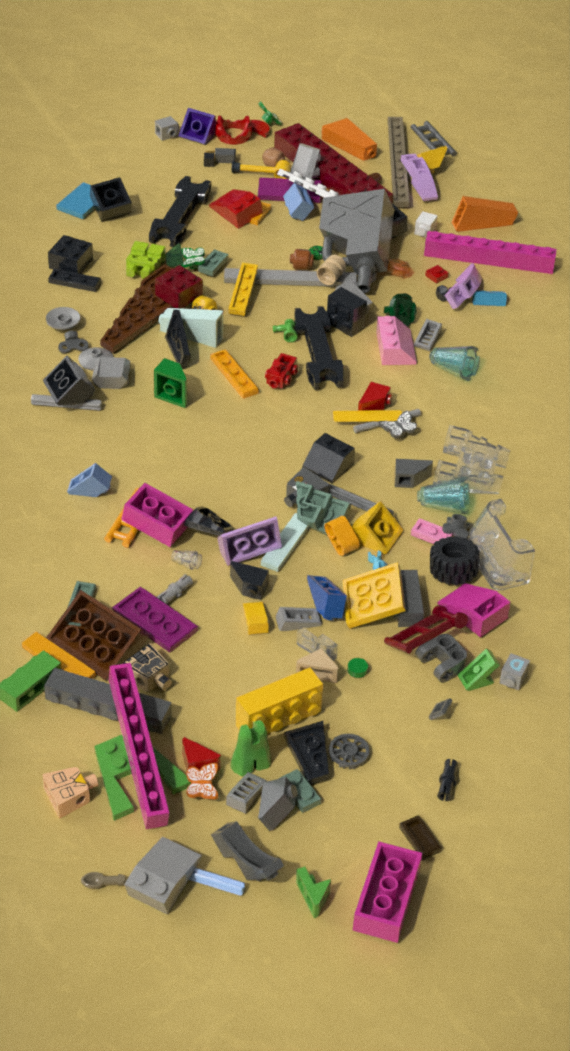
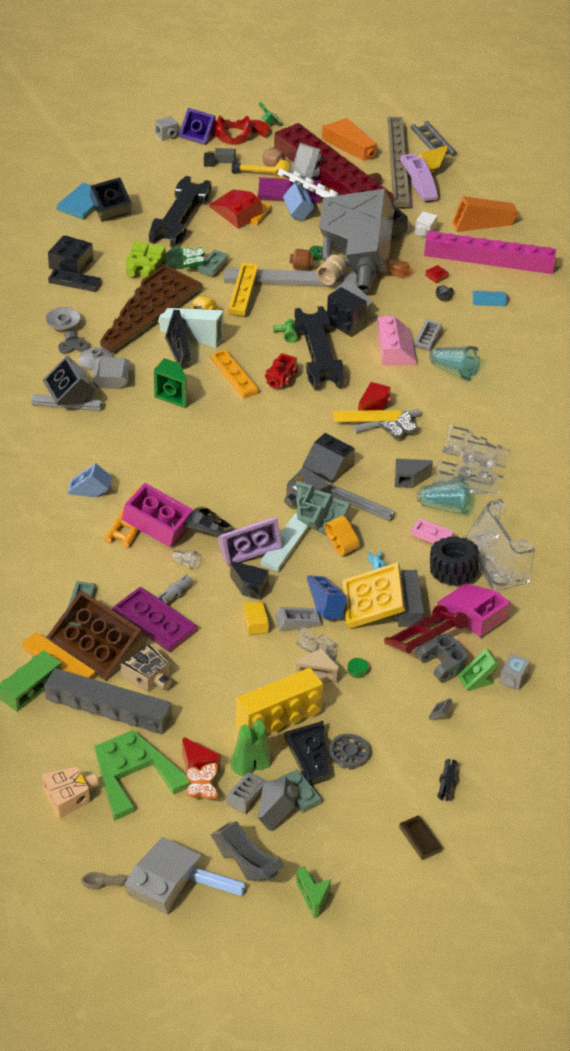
dark pink brick [109,663,169,829] -> none
dark red brick [155,265,203,309] -> none
yellow slope [351,502,403,554] -> none
dark pink brick [353,841,422,943] -> none
dark green tile [383,293,417,327] -> none
dark grey animal [442,514,474,538] -> none
lavender slope [445,263,482,309] -> none

